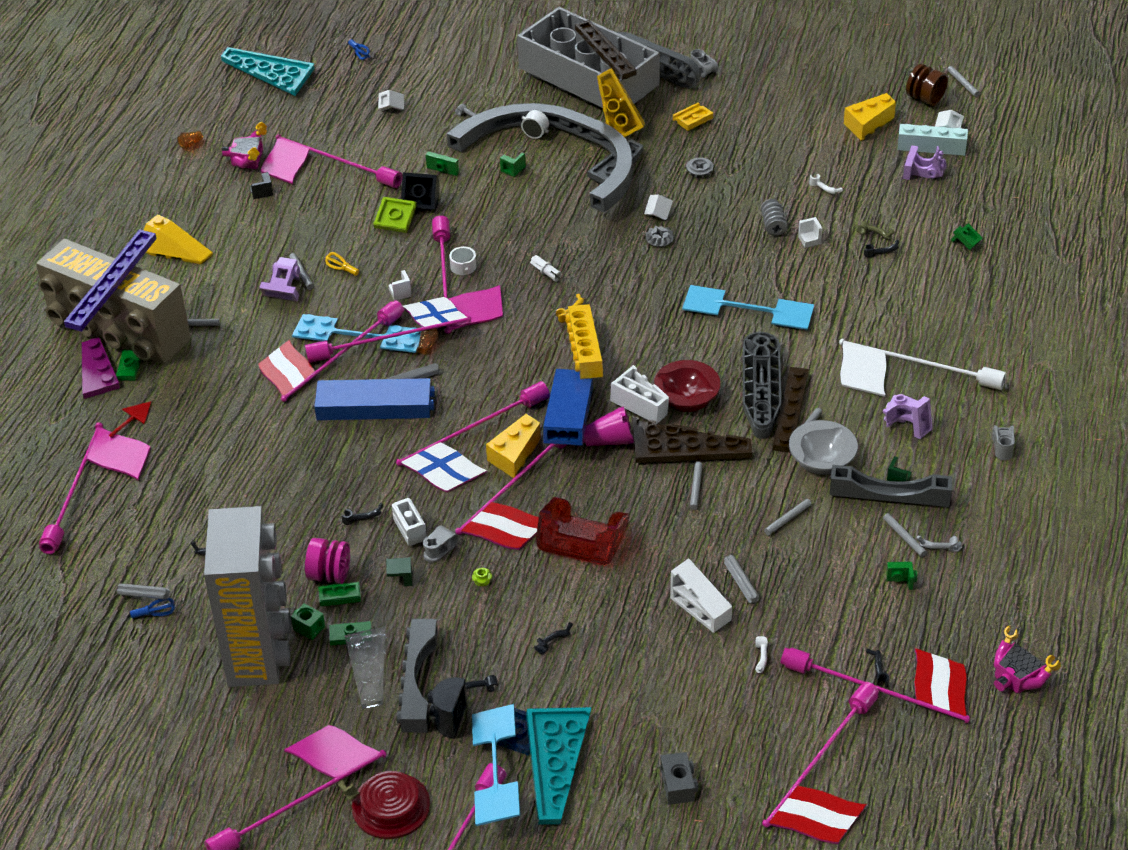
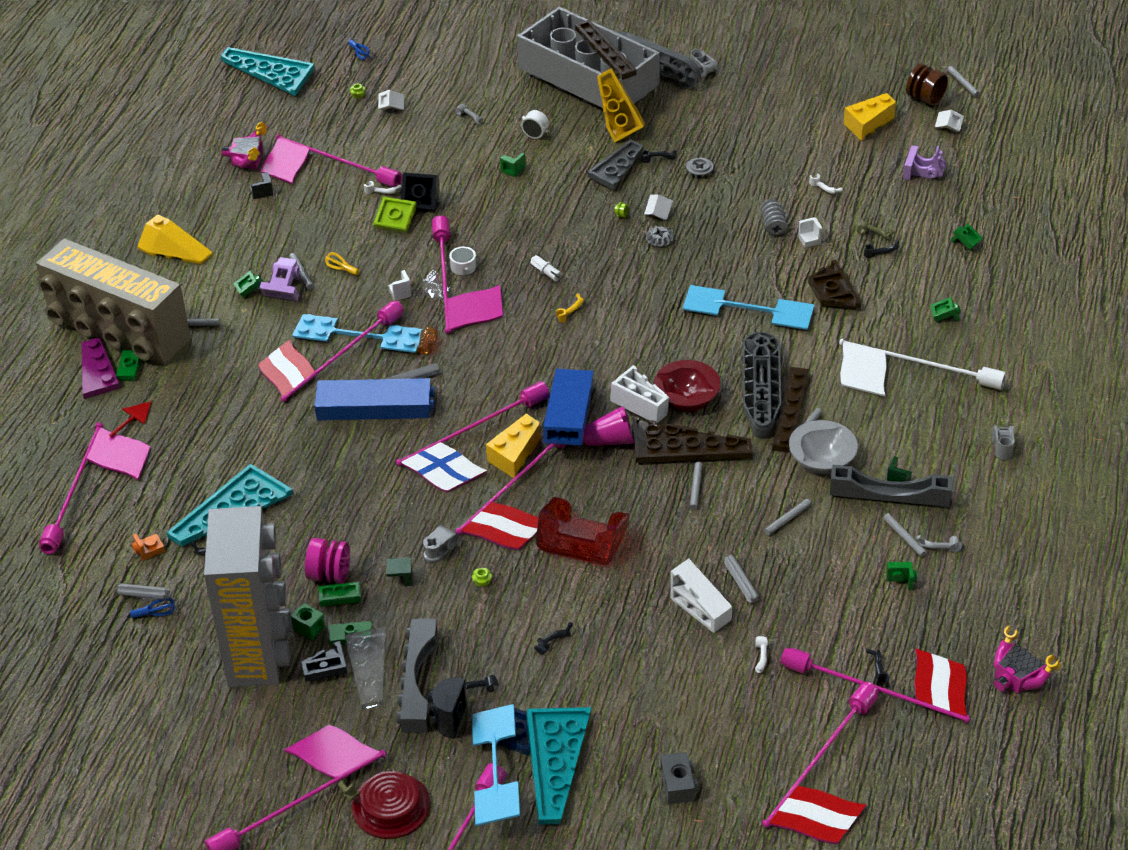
dark purple plate [64,229,156,332] -> none
clear orange cone [177,131,203,149] -> none
flag [305,297,472,363] -> none
black piece [341,503,383,525] -> none
white brick [392,498,427,546] -> none
green plate [426,151,459,176] -> none
dark grey arch [447,103,633,213] -> none
yellow brick [565,304,603,379] -> none
yellow plate [673,102,713,131] -> none
lavender tile [883,394,932,439] -> none
light aqua slope [897,124,968,156] -> none
none -> orange bracket [131,533,165,560]
none -> teal wing [166,464,294,547]
none -> green bracket [233,271,264,298]
none -> black wing [301,641,347,682]
none -> lime plate [350,83,366,98]
none -> white piece [364,181,401,194]
none -> clear panel [423,270,451,301]
none -> lime plate [614,202,629,219]
none -> black piece [641,150,676,163]
none -> dark brown wing [808,259,861,309]
none -> green bracket [930,297,961,322]

